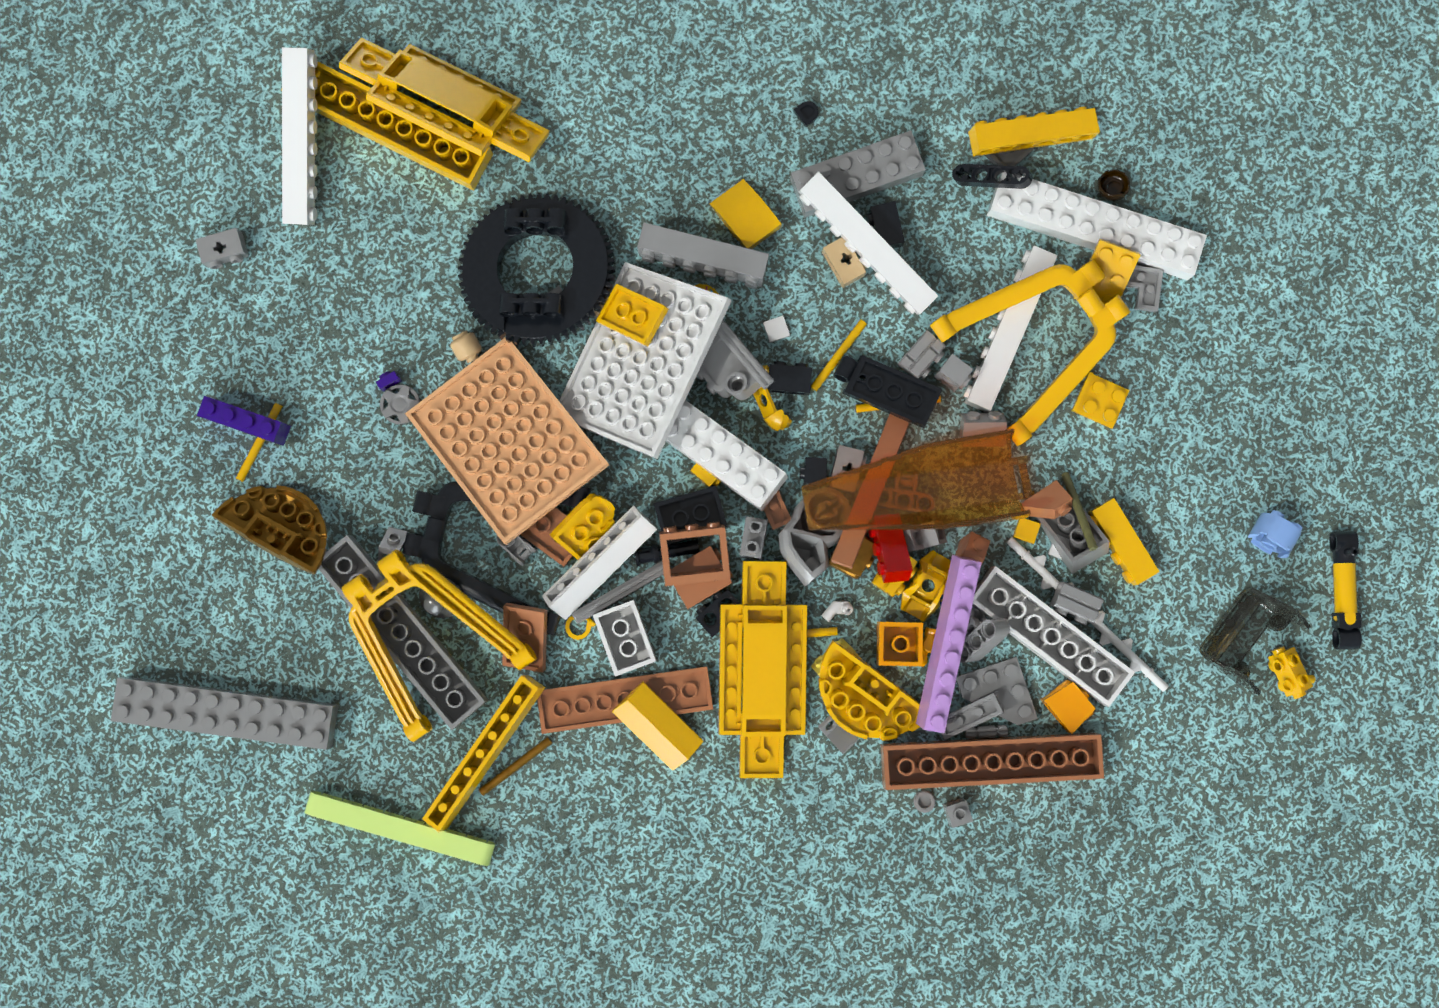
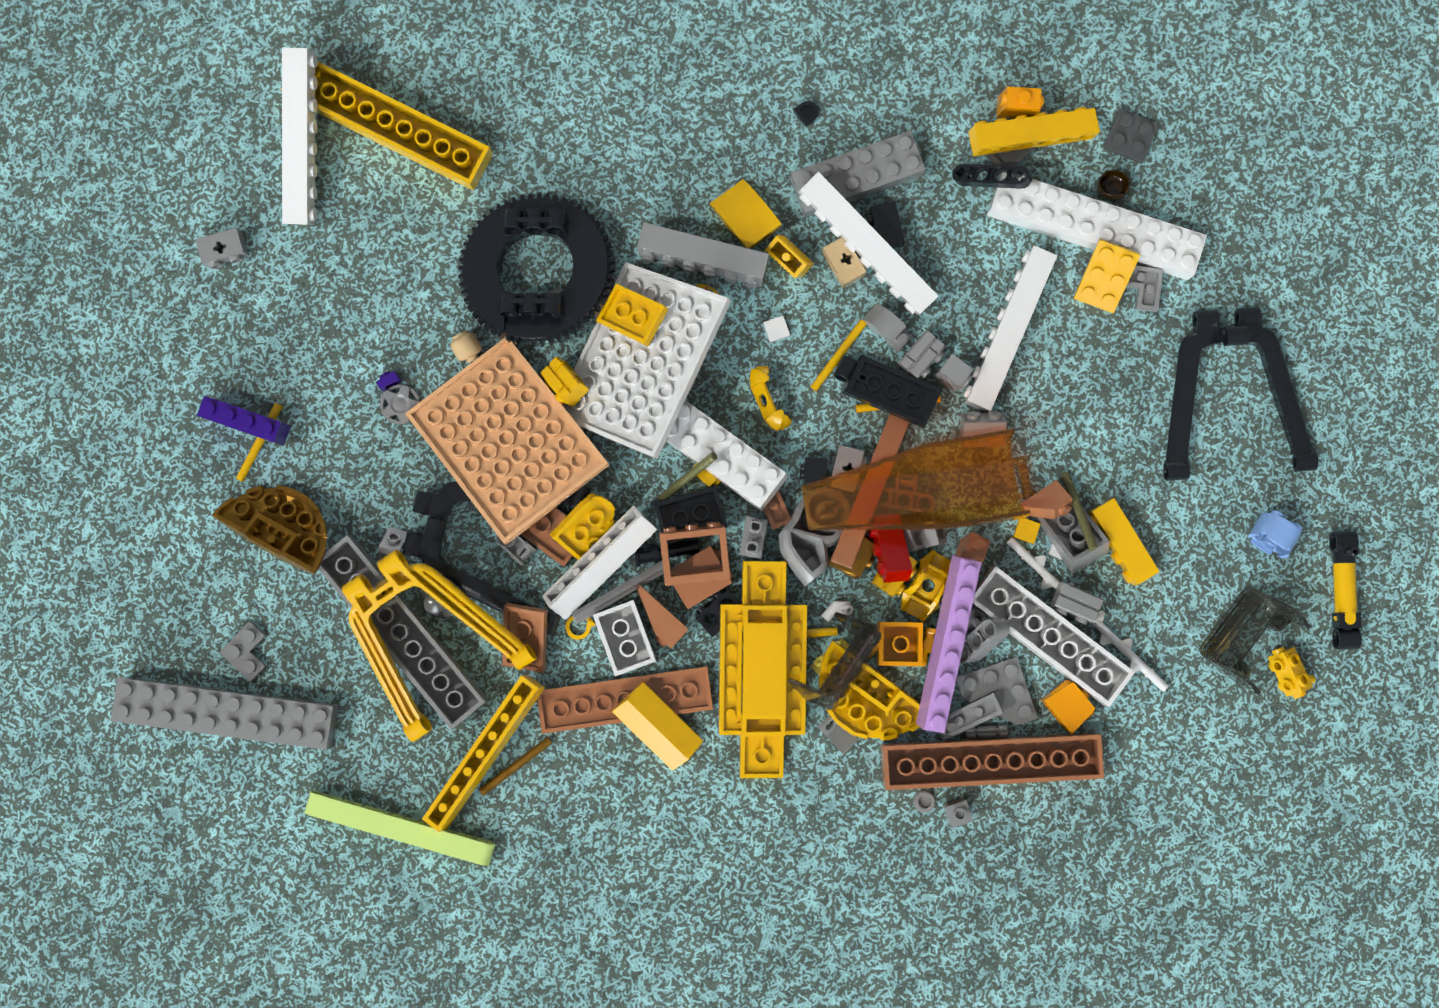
yellow piece [339,37,549,162] -> none
light grey brick [697,320,774,400] -> none
black brick [767,361,812,396] -> none
yellow piece [930,259,1131,446] -> none
yellow piece [1071,372,1130,429] -> none
none -> light grey plate [219,621,267,682]
none -> yellow brick [540,357,589,407]
none -> nougat slope [636,584,689,648]
none -> olive bar [658,452,718,501]
none -> yellow brick [765,235,814,278]
none -> clear smoke windscreen [788,612,881,710]
none -> light grey brick [863,303,912,353]
none -> light orange torso [996,86,1044,118]
none -> dark grey plate [1102,108,1159,164]
none -> black piece [1163,307,1318,481]

